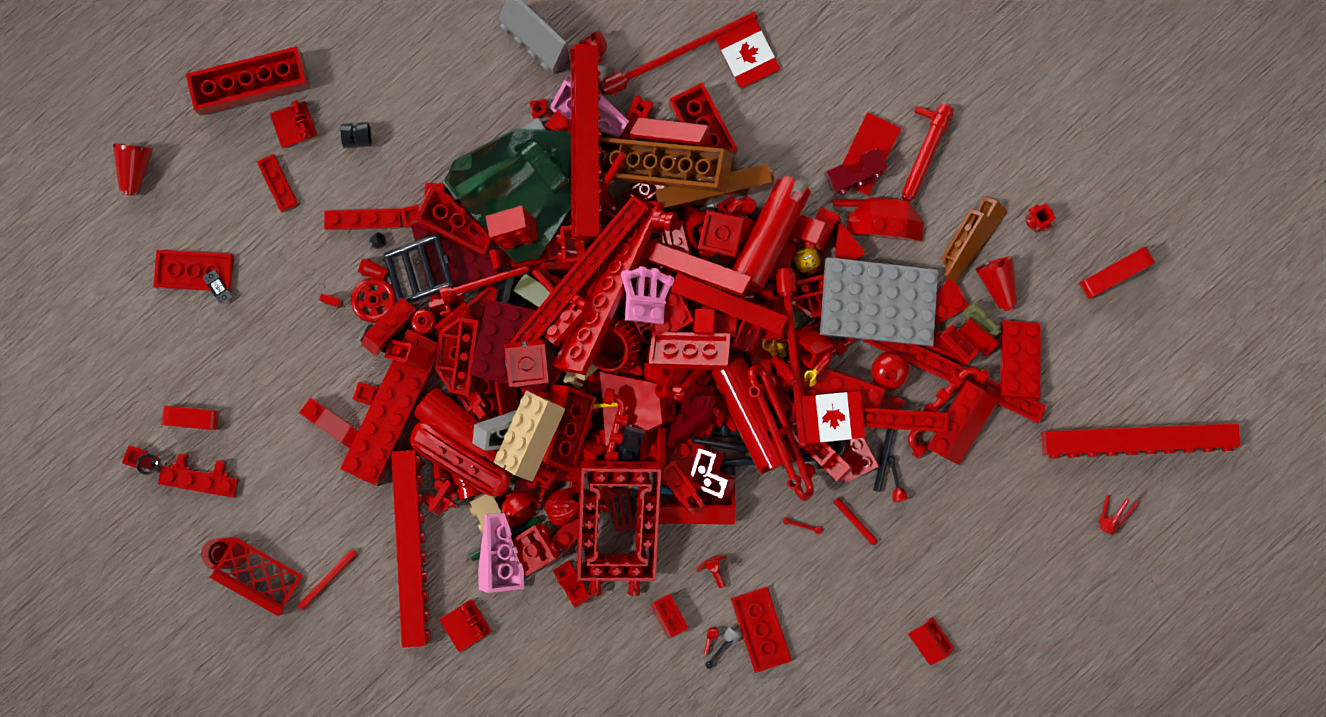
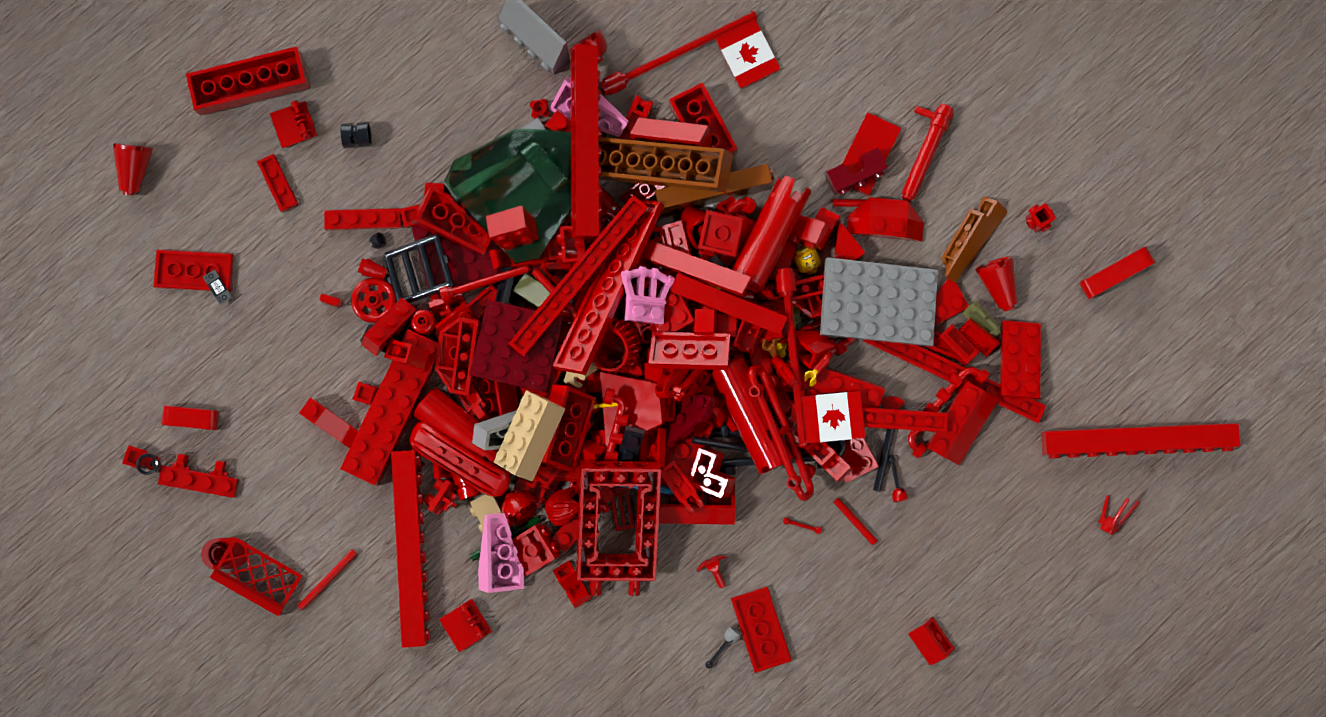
red container [504,339,549,387] -> none
red plate [543,294,592,347] -> none
red bar [599,152,626,200] -> none
red hinge [650,594,688,638] -> none
red wheel [652,209,678,232] -> none
red hand [703,628,718,655] -> none
red cylinder [871,351,909,390] -> none

